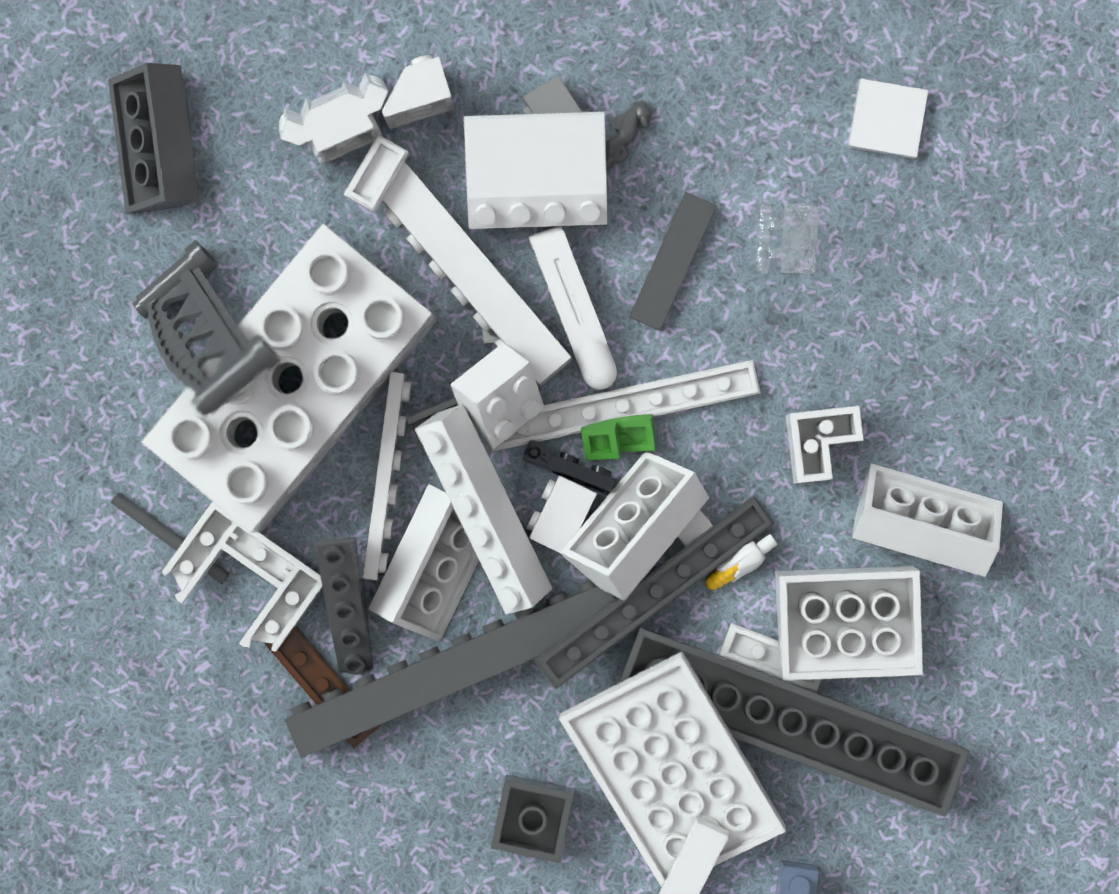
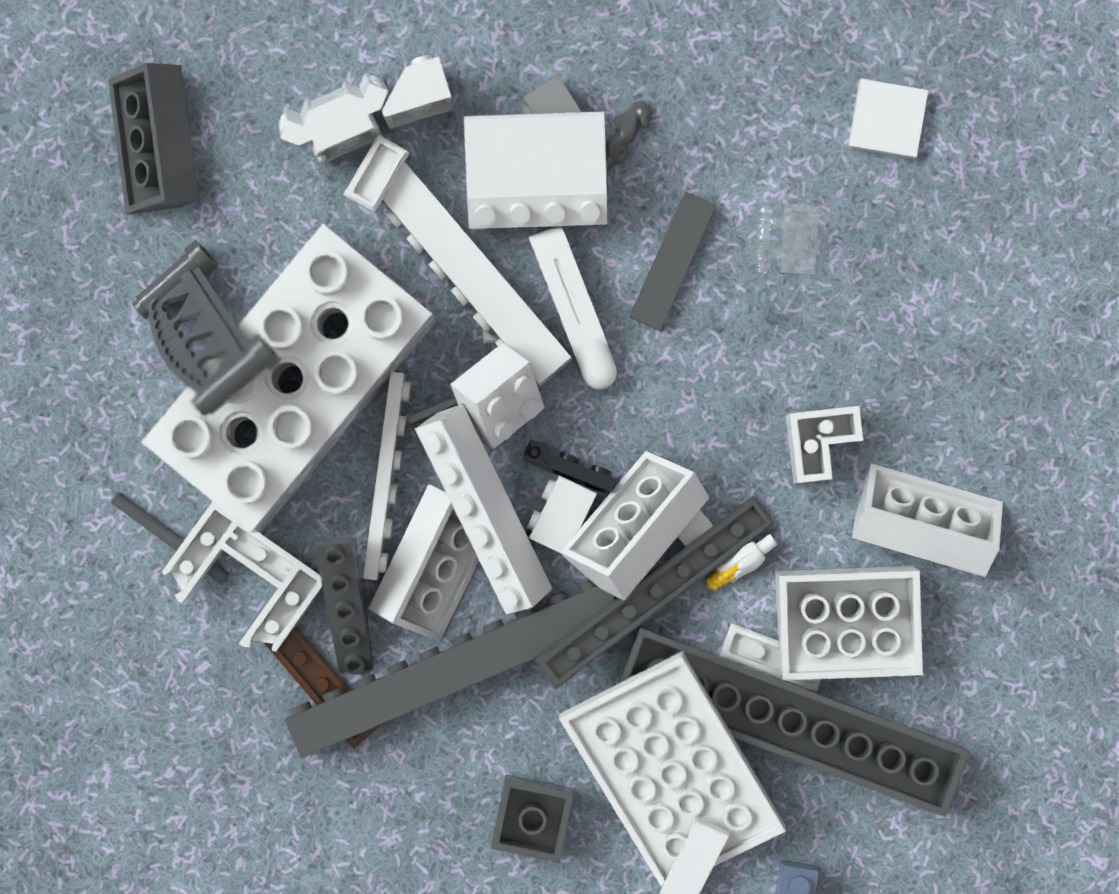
white tile [491,360,760,452] -> none
bright green slope [581,414,658,460] -> none

